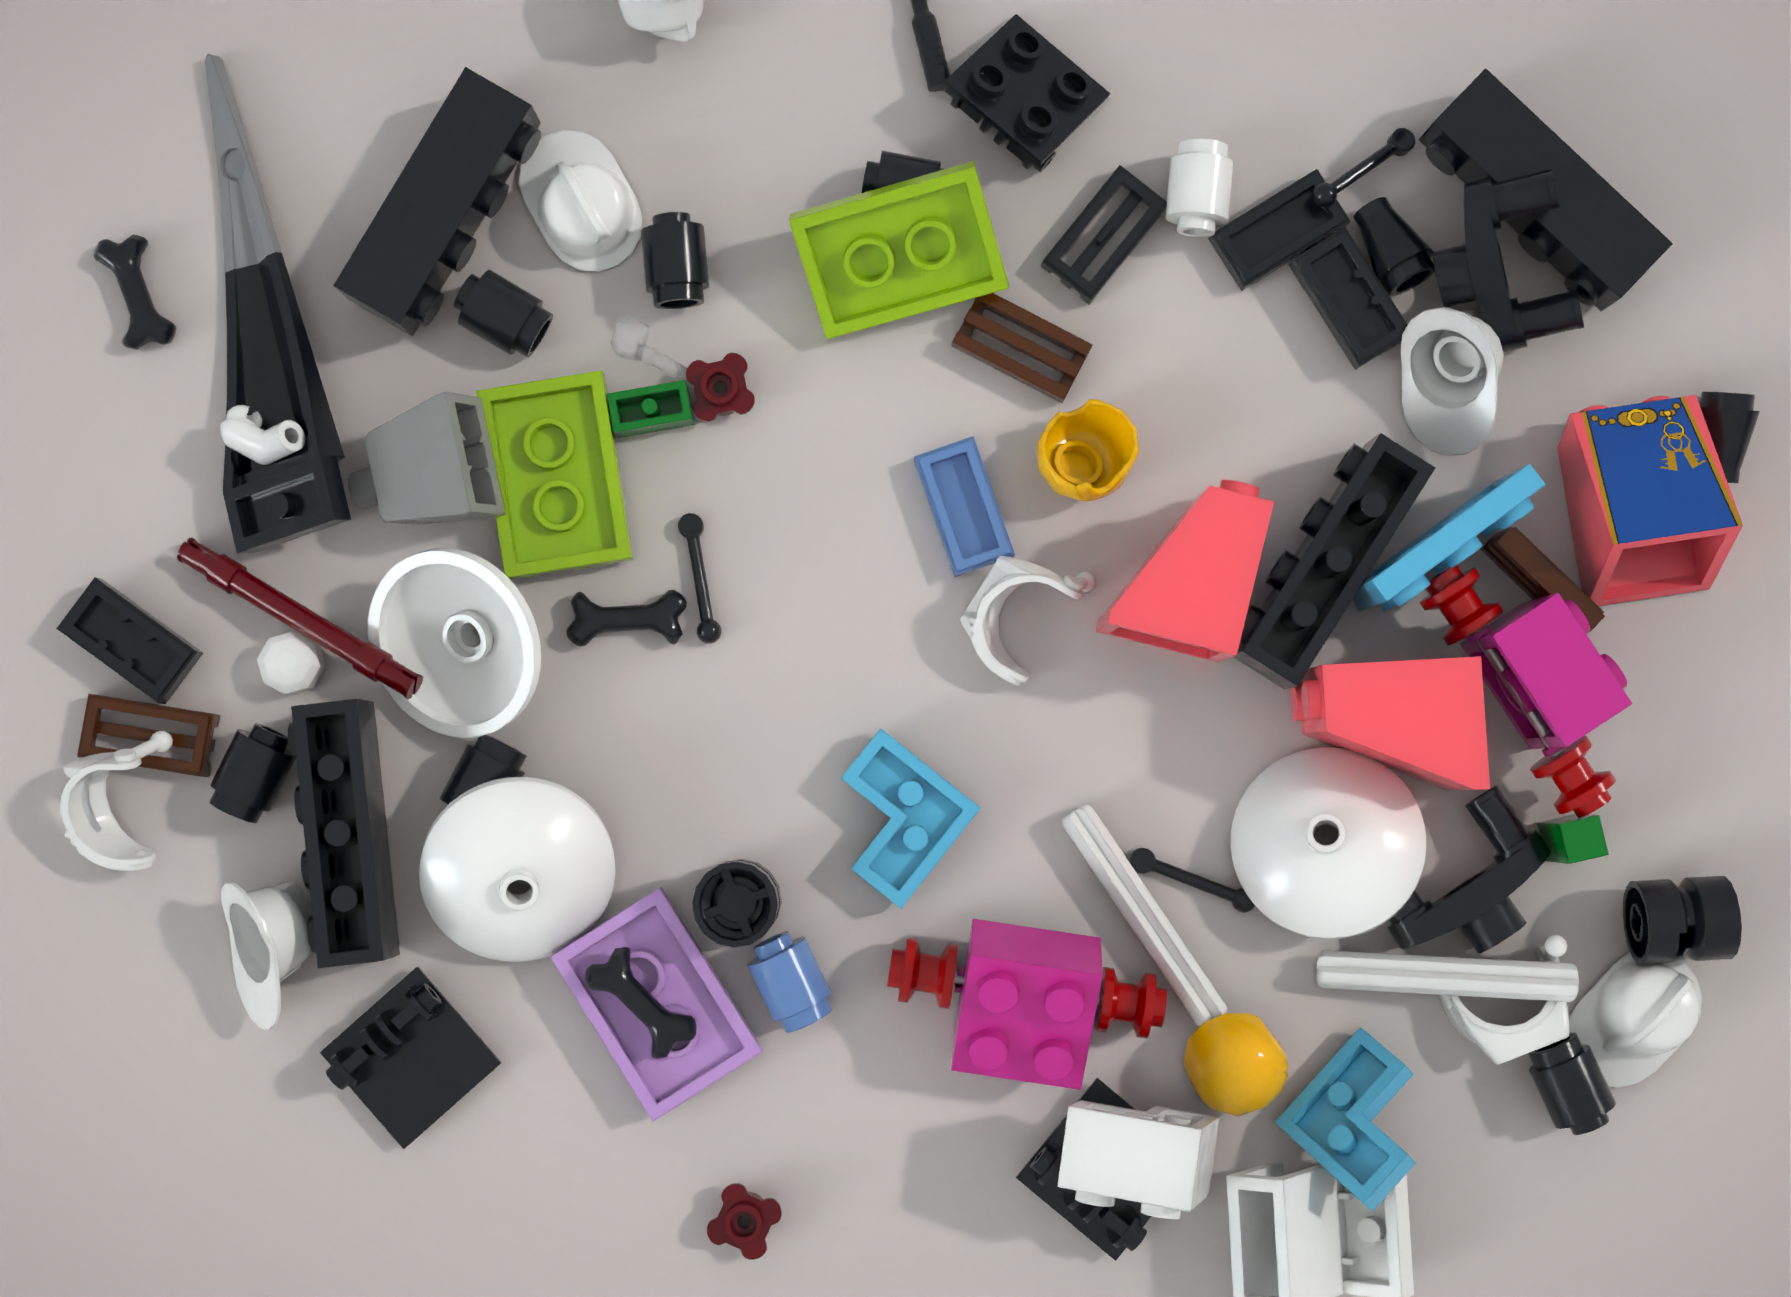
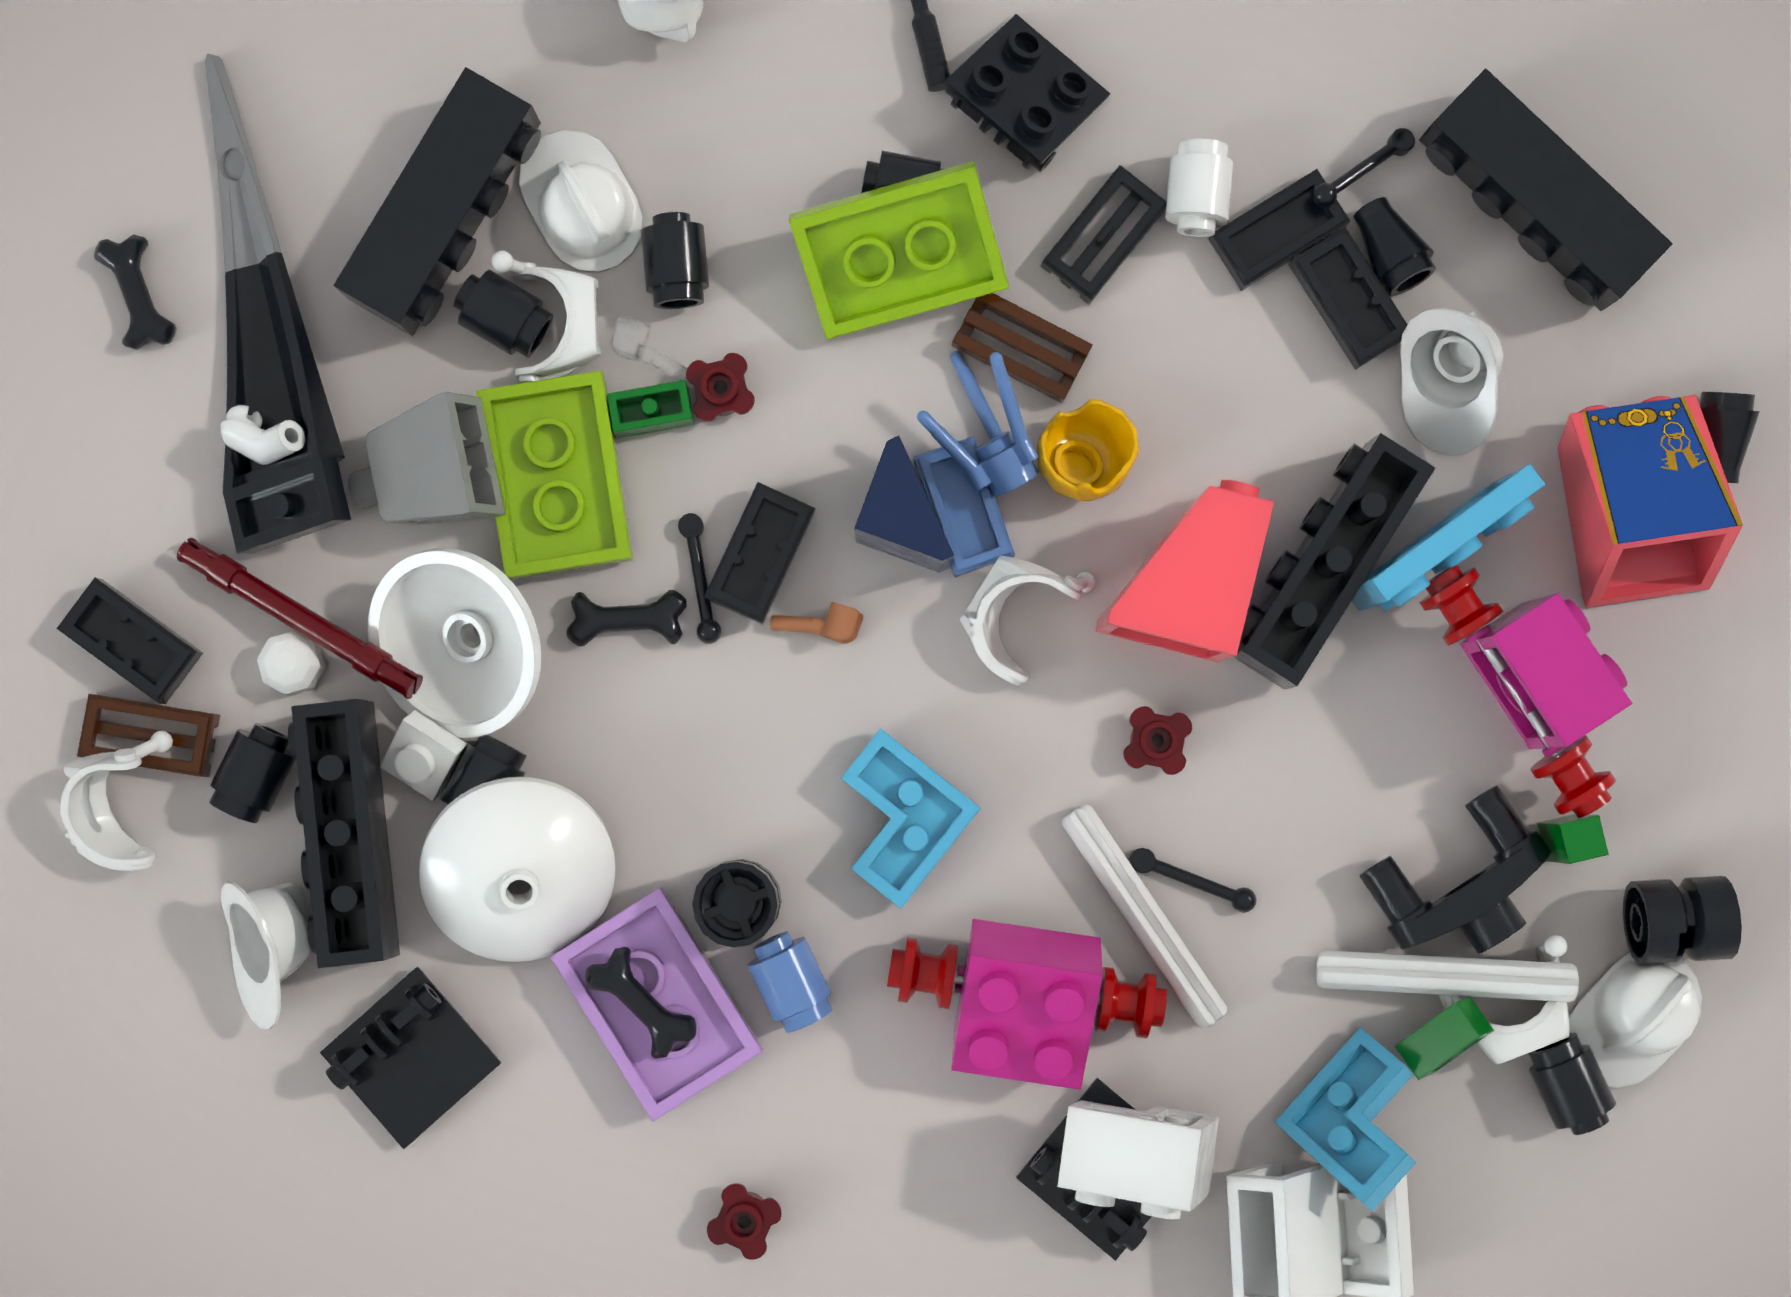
yellow hair [1183,1013,1289,1117] -> none
white dish [1231,747,1426,939] -> none
coral slope [1290,656,1490,790] -> none
black connector [1432,169,1584,352] -> none
reddish brown tile [1480,527,1605,633] -> none
none -> white plate [380,710,467,801]
none -> white helmet [491,250,601,383]
none -> black plate [704,482,816,625]
none -> nougat hand [770,602,863,644]
none -> dark blue slope [854,436,954,573]
none -> medium blue plant [917,351,1039,497]
none -> dark red plate [1123,706,1192,775]
none -> green piece [1395,997,1494,1080]

